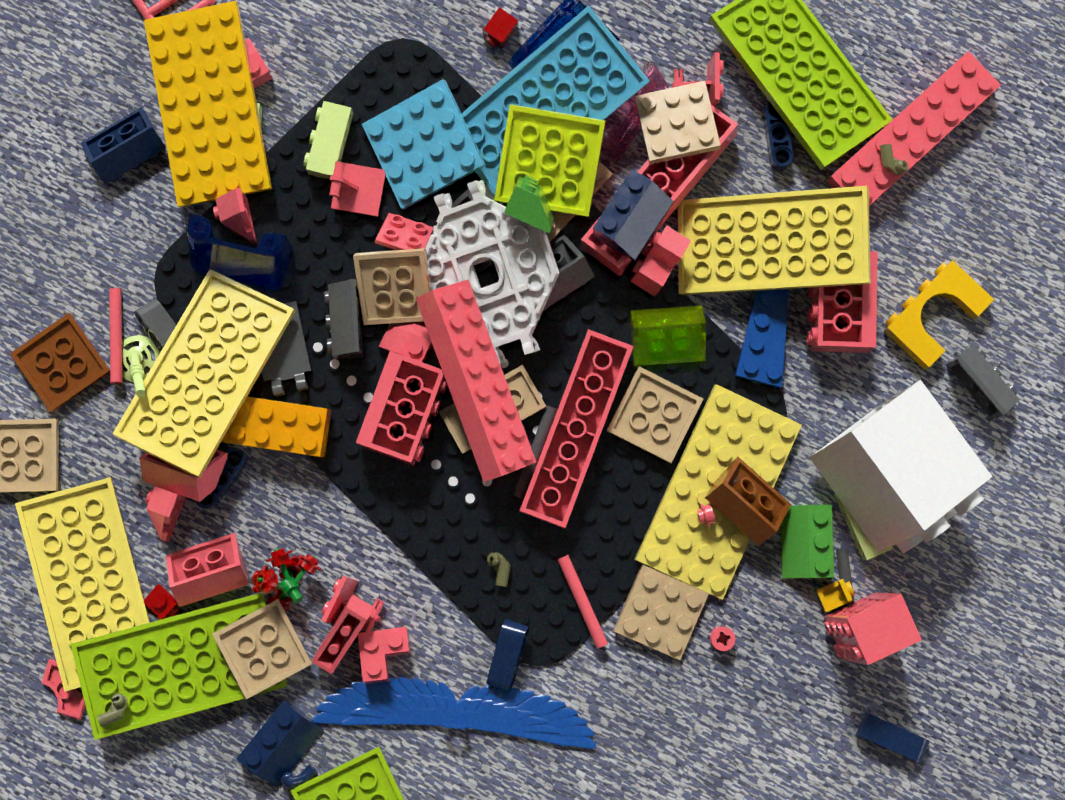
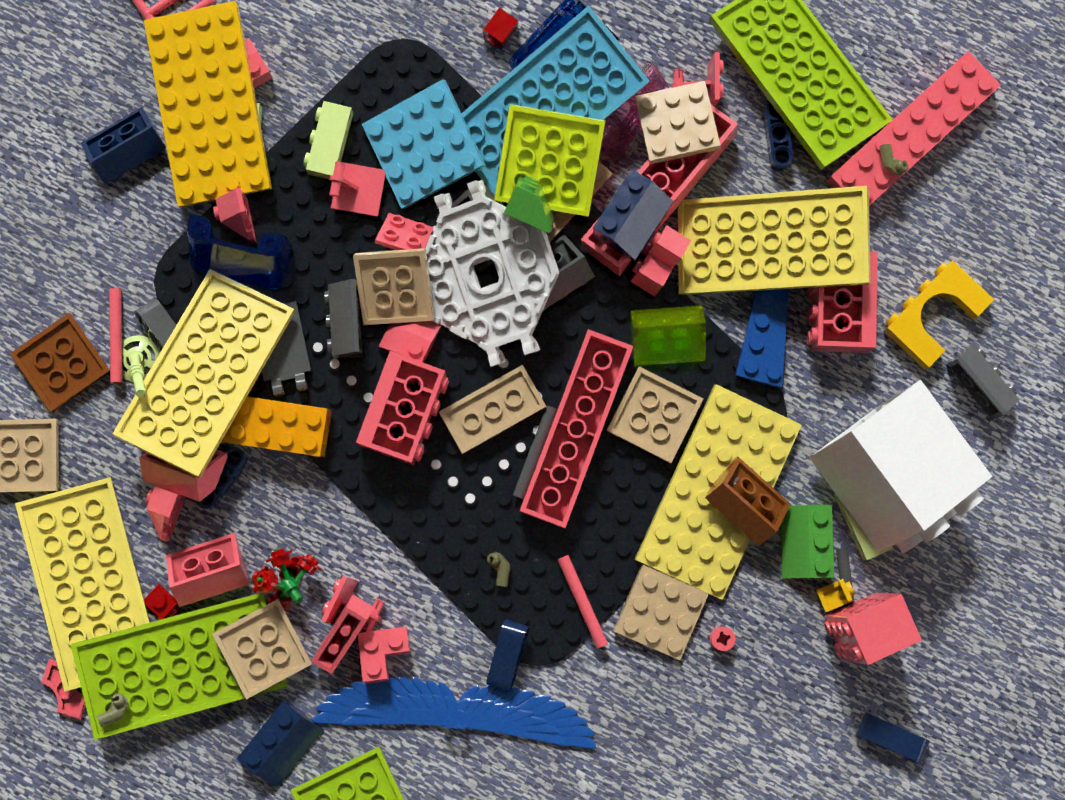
dark blue arm [280,764,318,790] -> none
coral brick [415,280,536,482] -> none
coral plate [697,504,716,527] -> none

